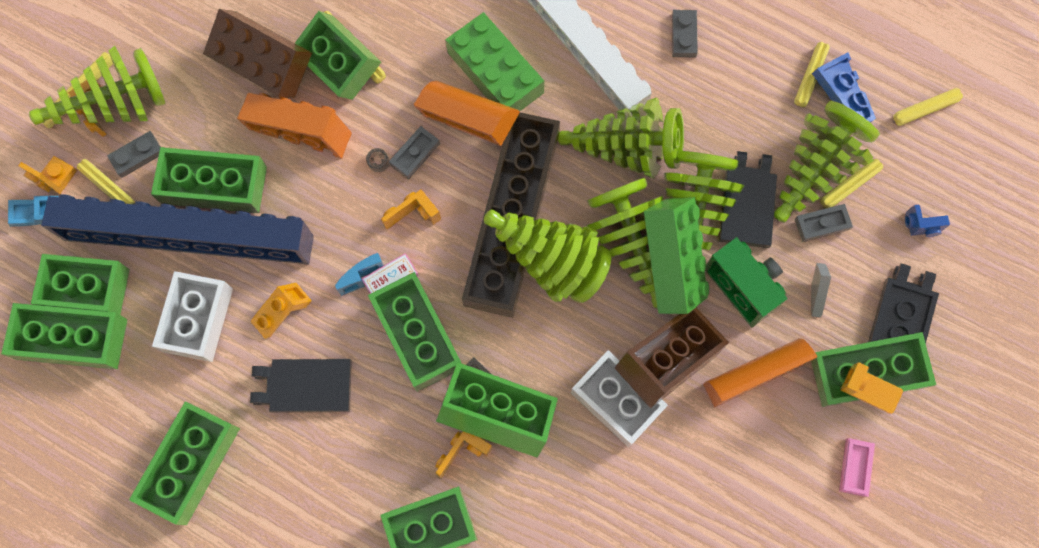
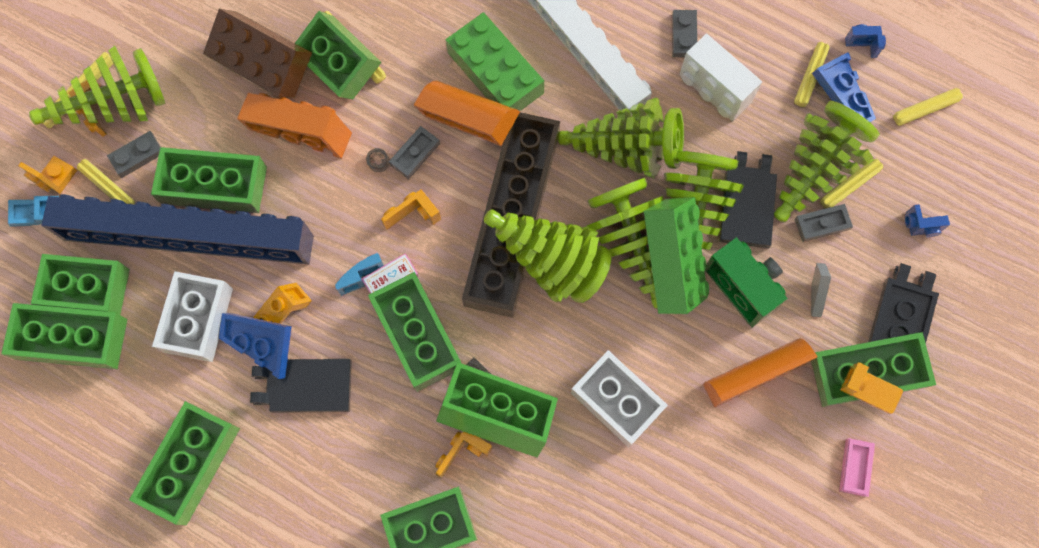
reddish brown brick [614,307,729,409] -> none
none -> blue wing [219,313,292,379]
none -> white brick [679,33,762,122]
none -> blue bracket [845,24,886,58]

